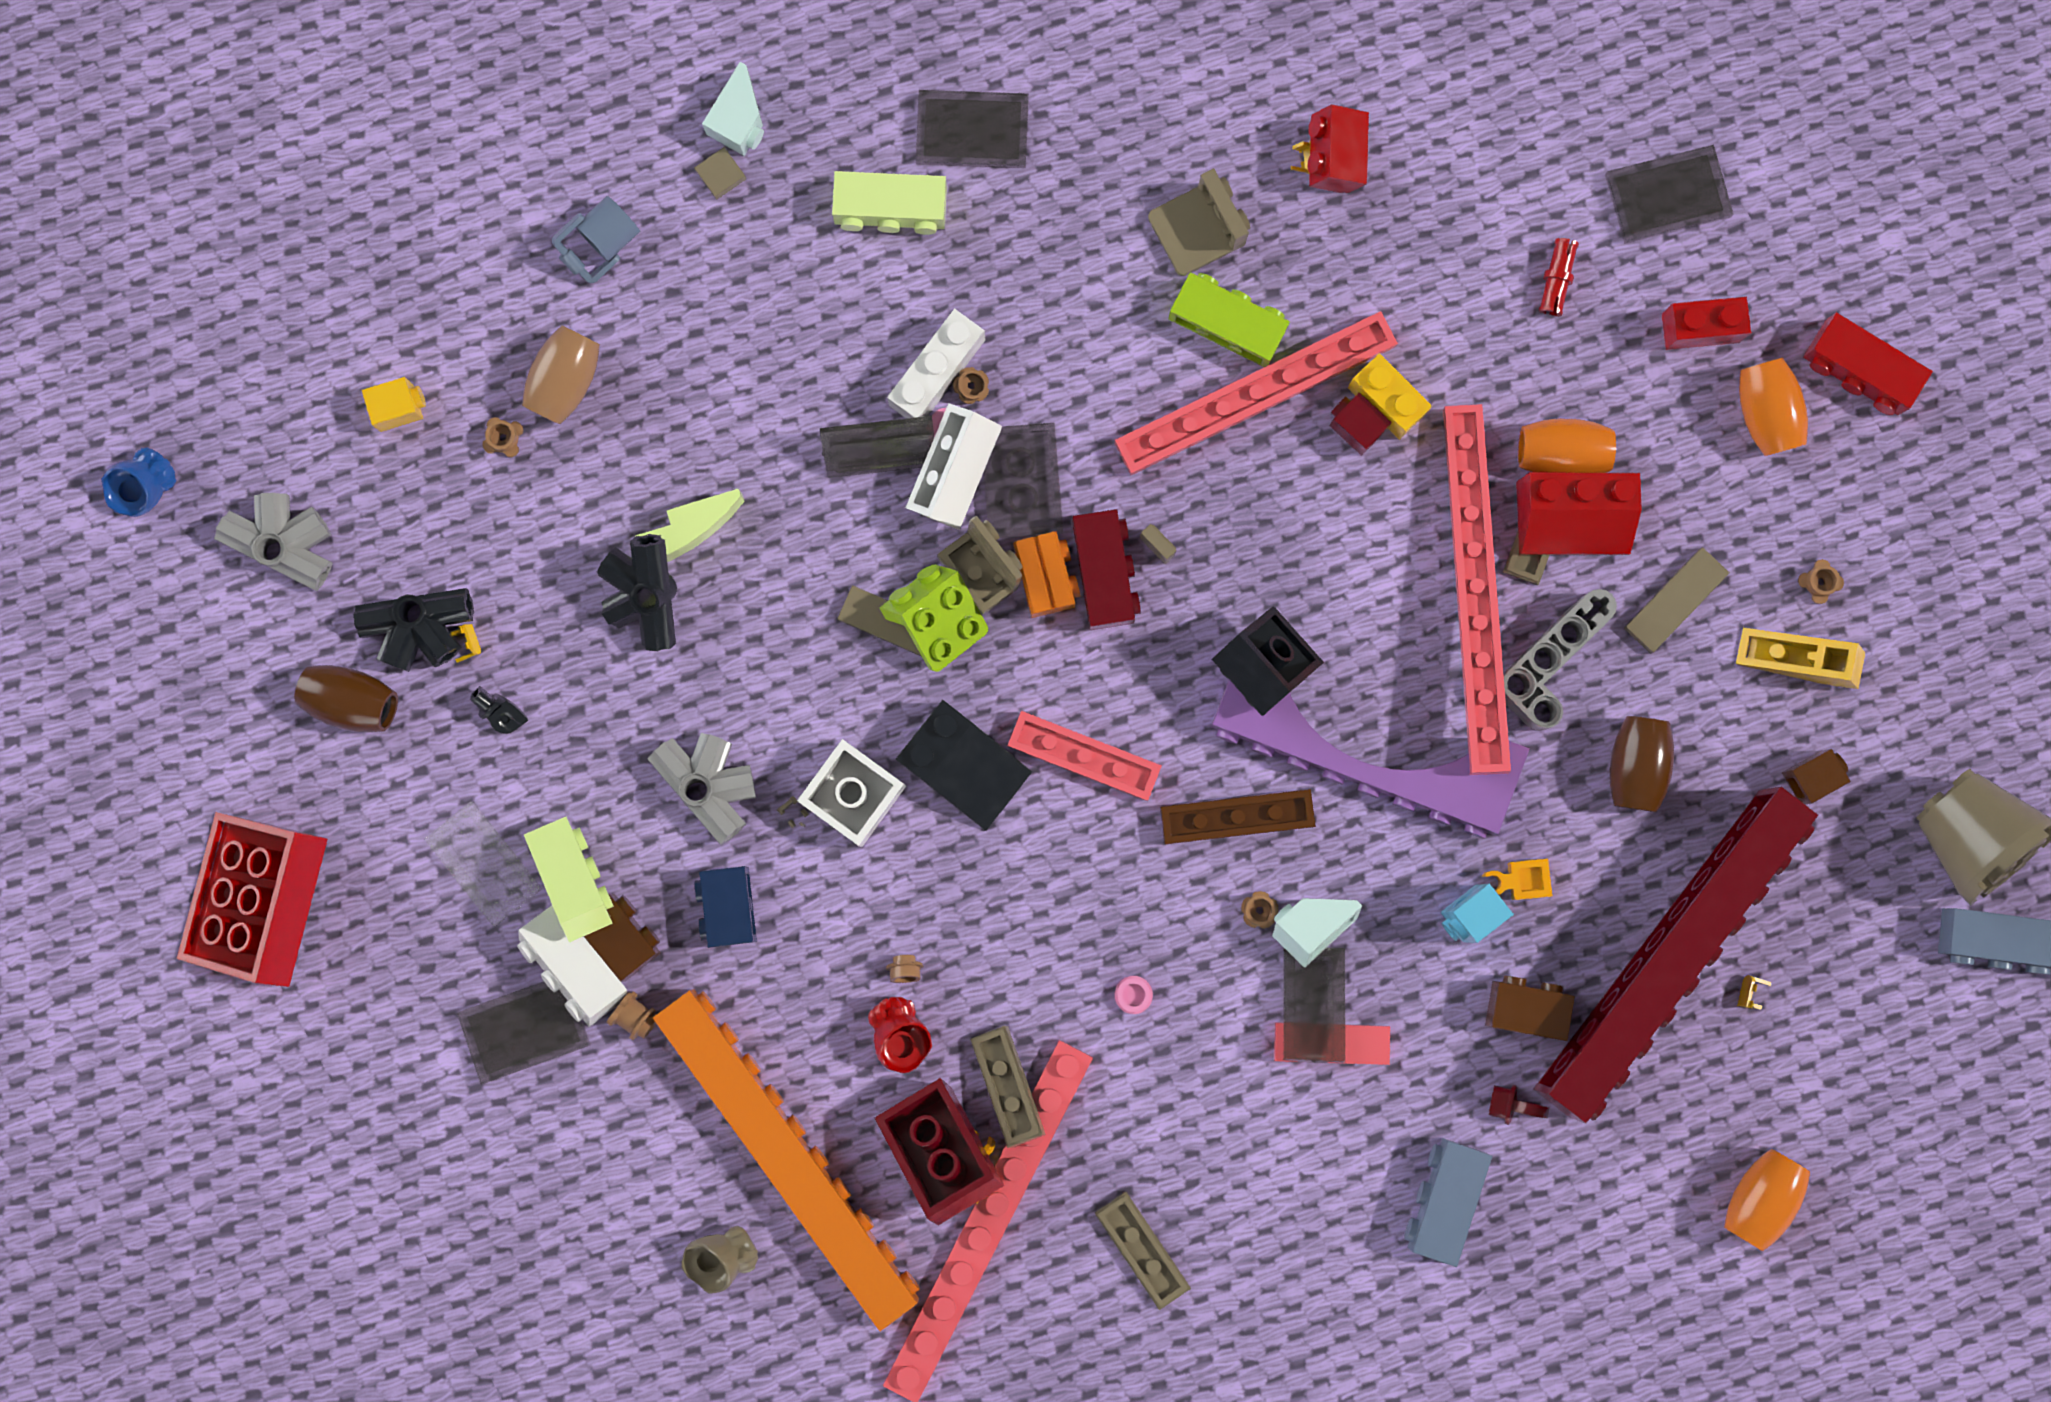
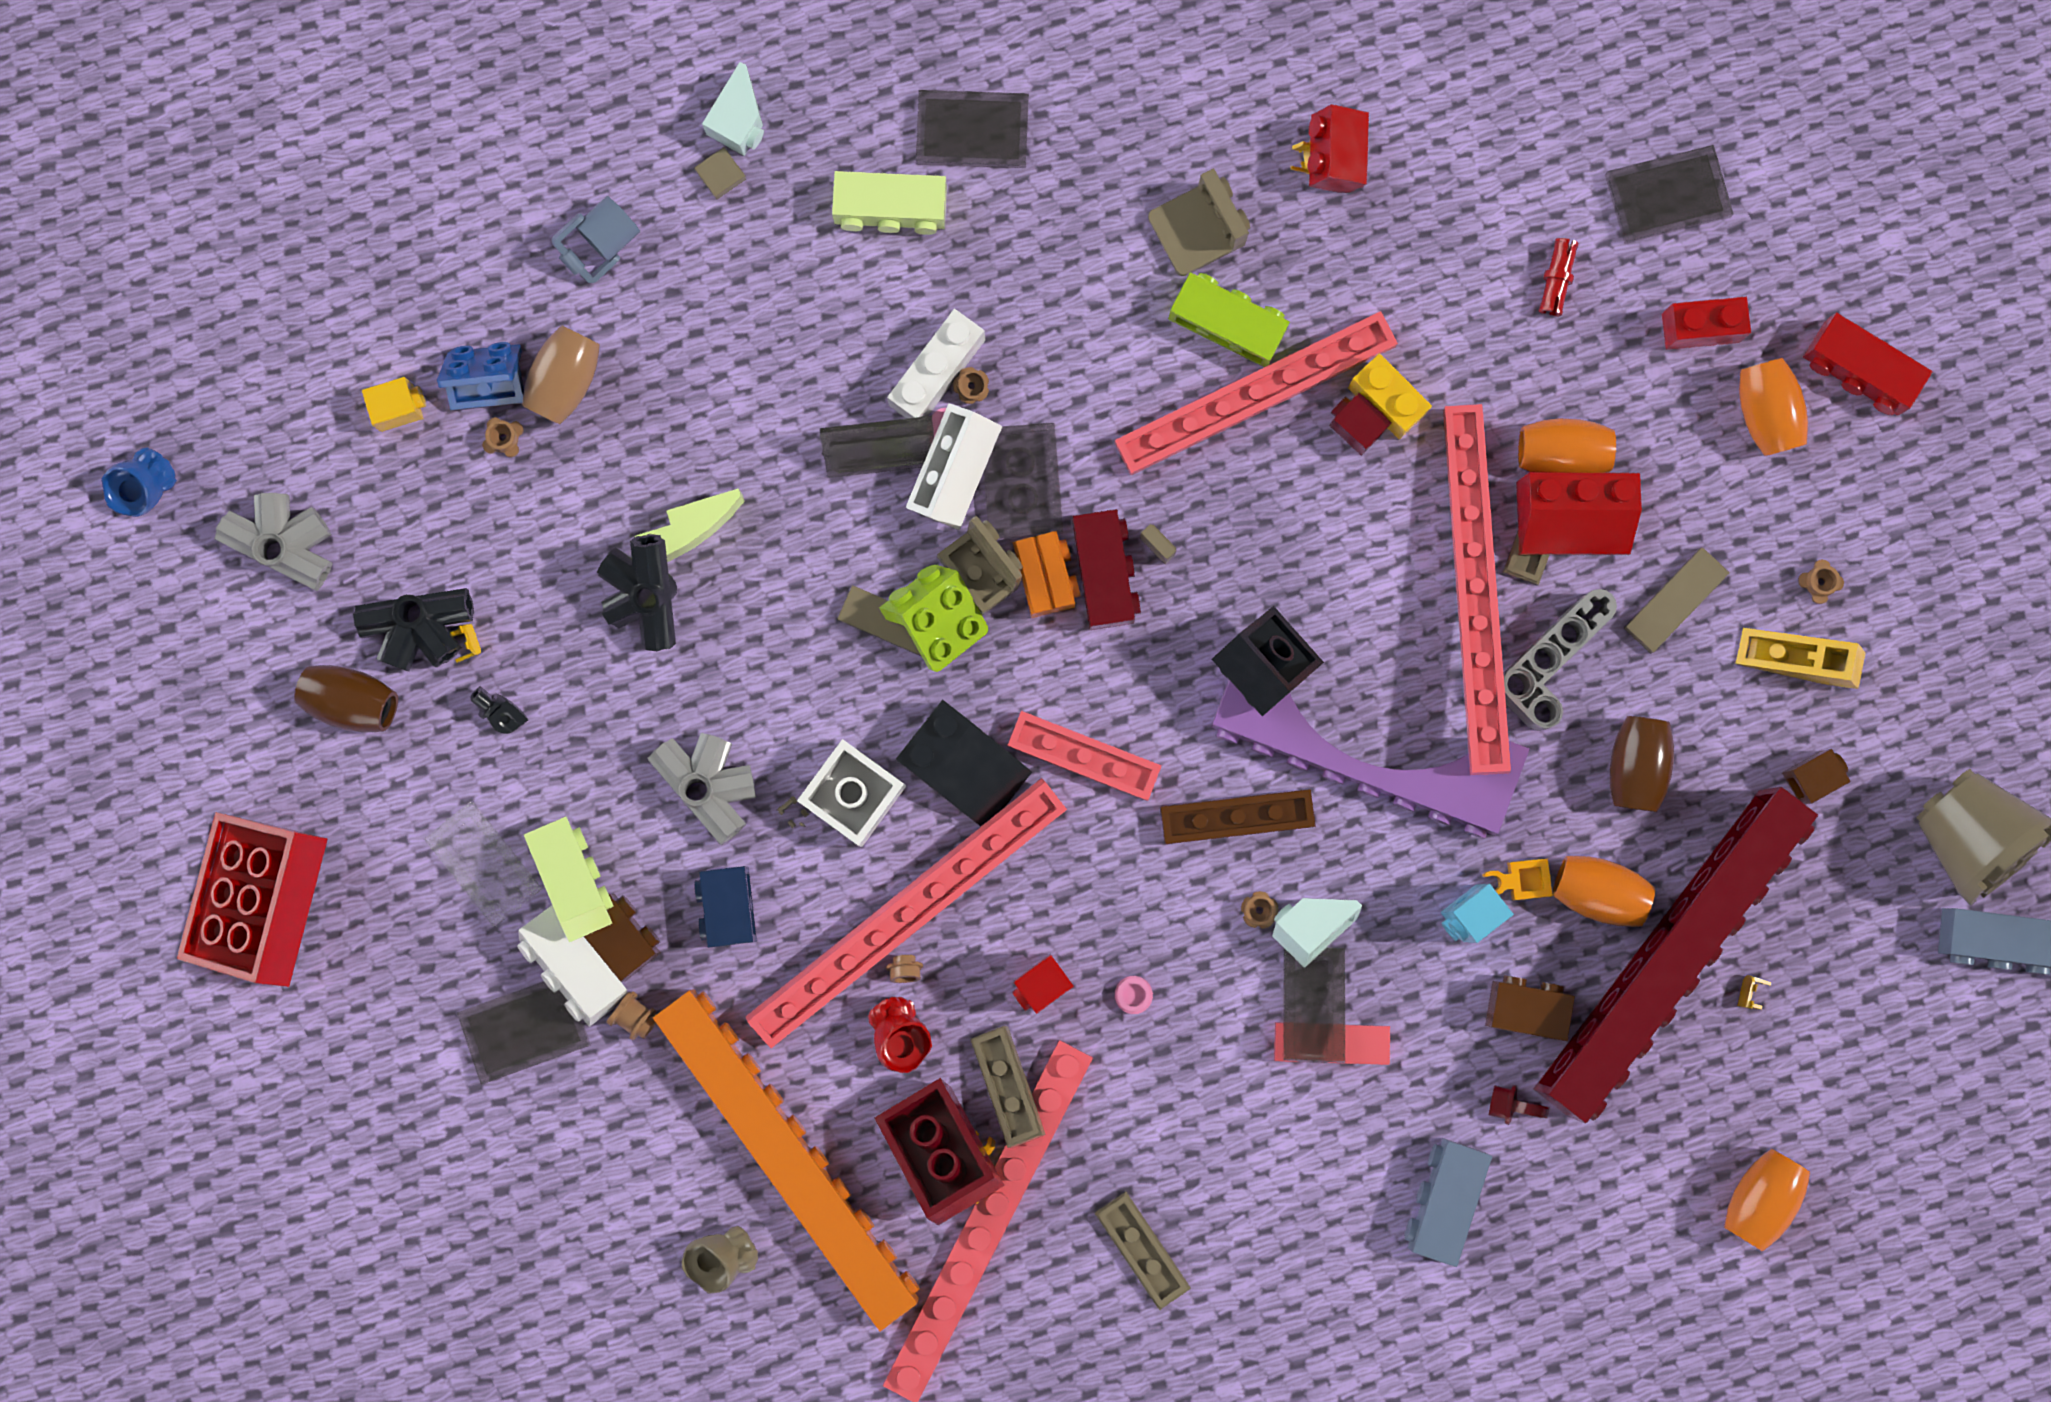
none -> blue bracket [437,342,524,410]
none -> coral plate [746,778,1067,1048]
none -> red brick [1012,954,1074,1014]
none -> orange piece [1552,856,1656,927]

